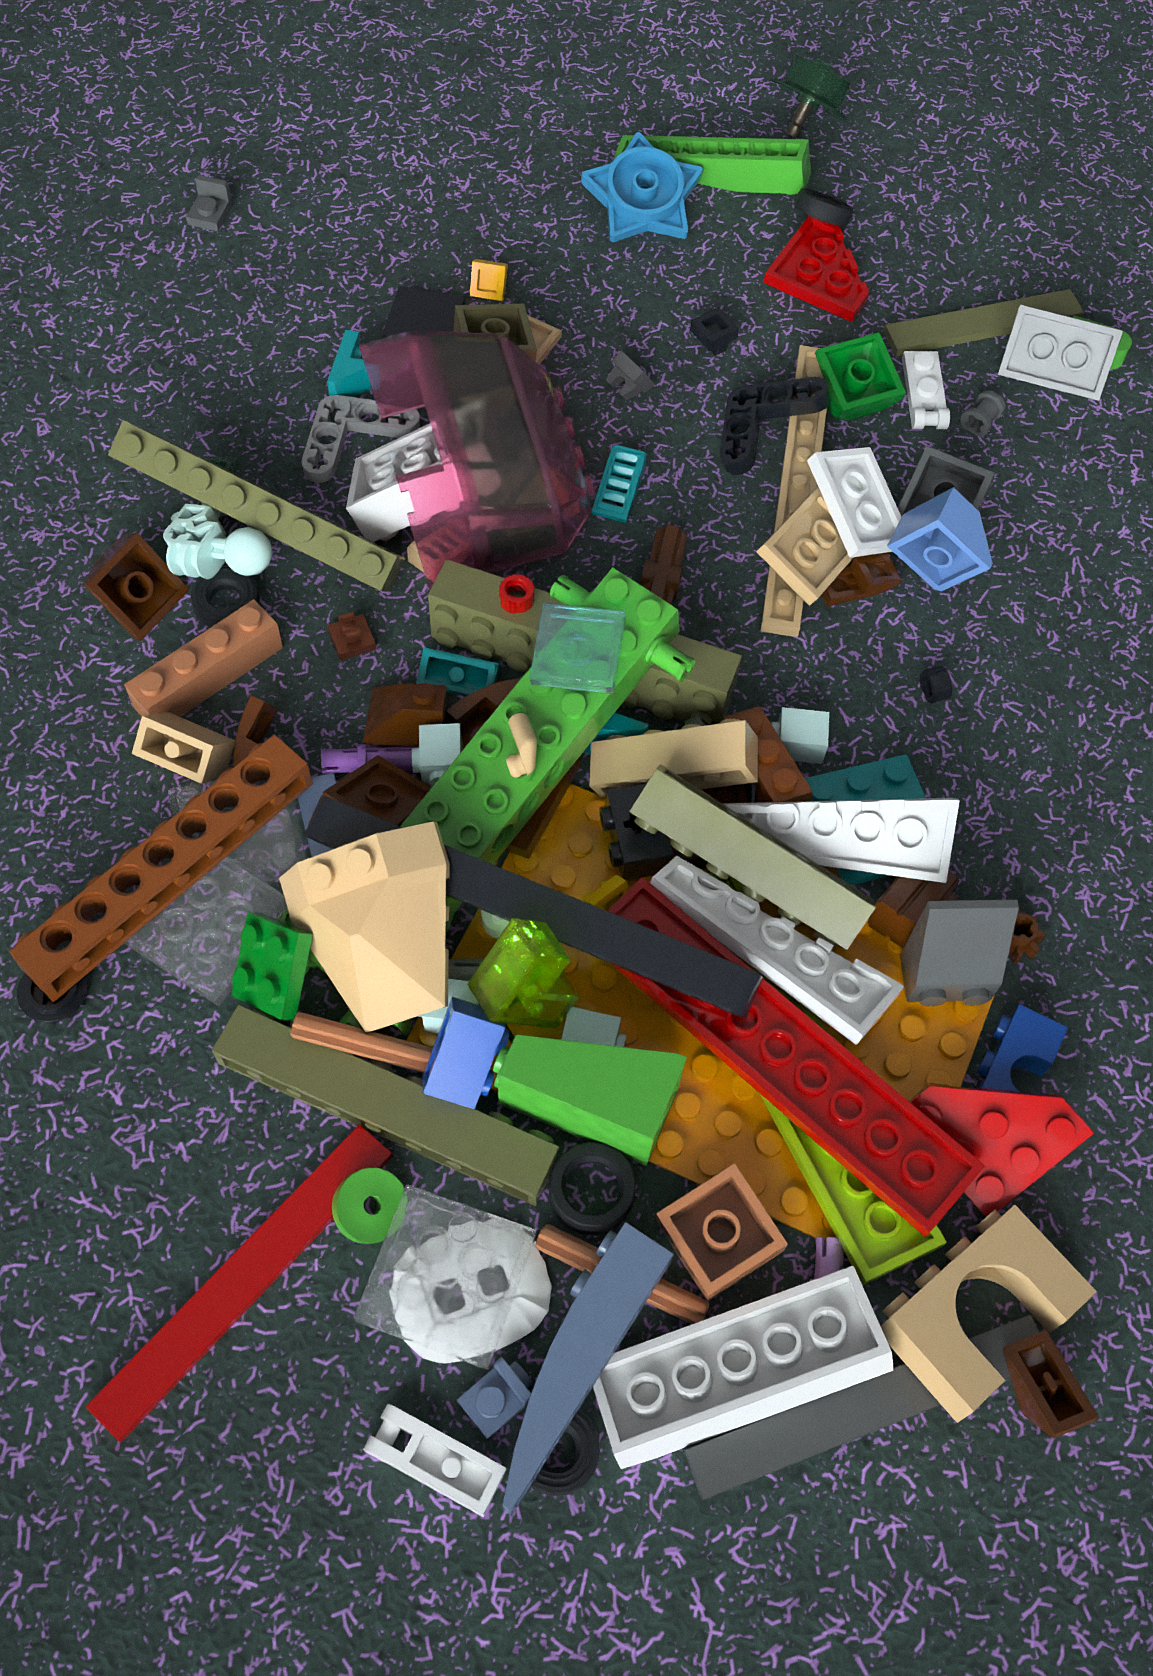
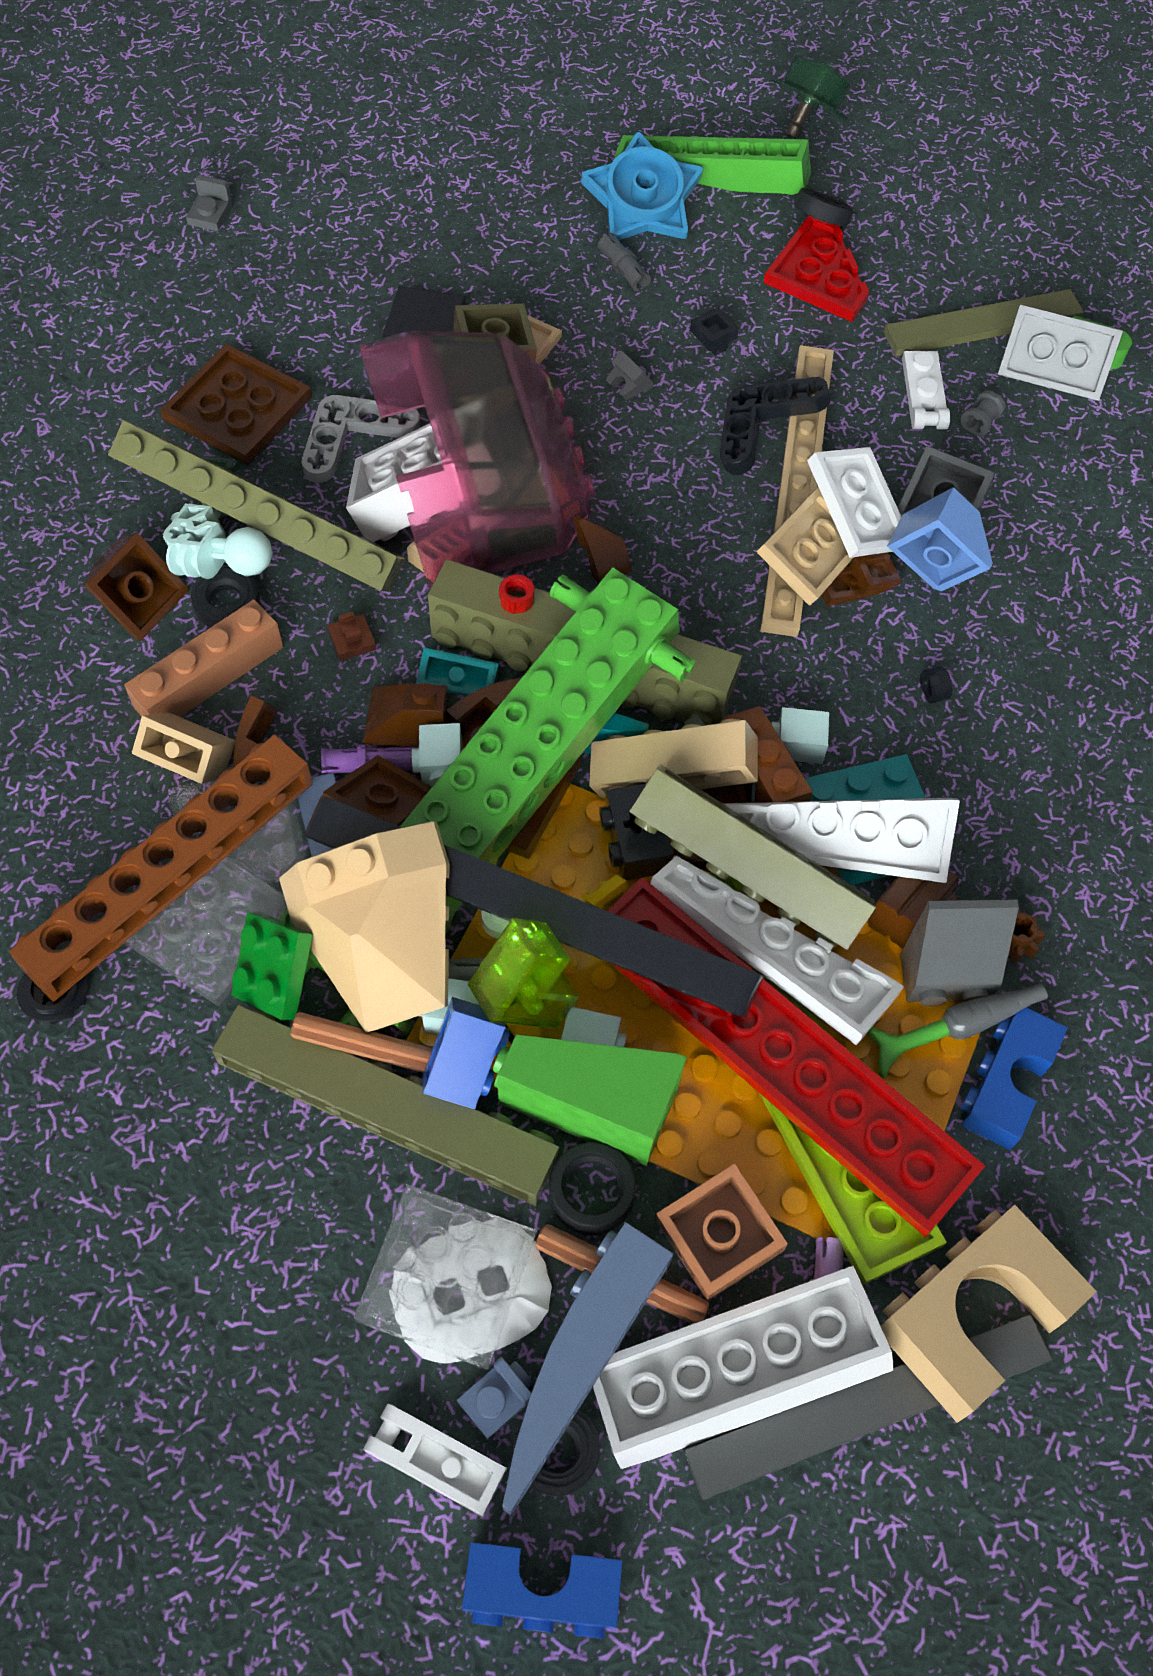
red tile [85,1124,393,1442] -> none
teal slope [327,330,380,397] -> none
bright green piece [332,1168,408,1244] -> none
yellow tile [470,259,508,301] -> none
tan arm [506,713,537,778] -> none
clear light blue tile [529,603,626,694] -> none
teal slope [591,445,647,523] -> none
reddish brown piece [640,525,688,605] -> none
green slope [815,332,906,421] -> none
red plate [909,1083,1094,1217] -> none
reddish brown slope [1003,1330,1099,1438] -> none
none -> reddish brown plate [160,343,312,465]
none -> blue arch [462,1542,623,1639]
none -> reddish brown slope [573,515,632,584]
none -> dark grey pin [598,233,651,291]
none -> dark grey piece [867,983,1048,1079]

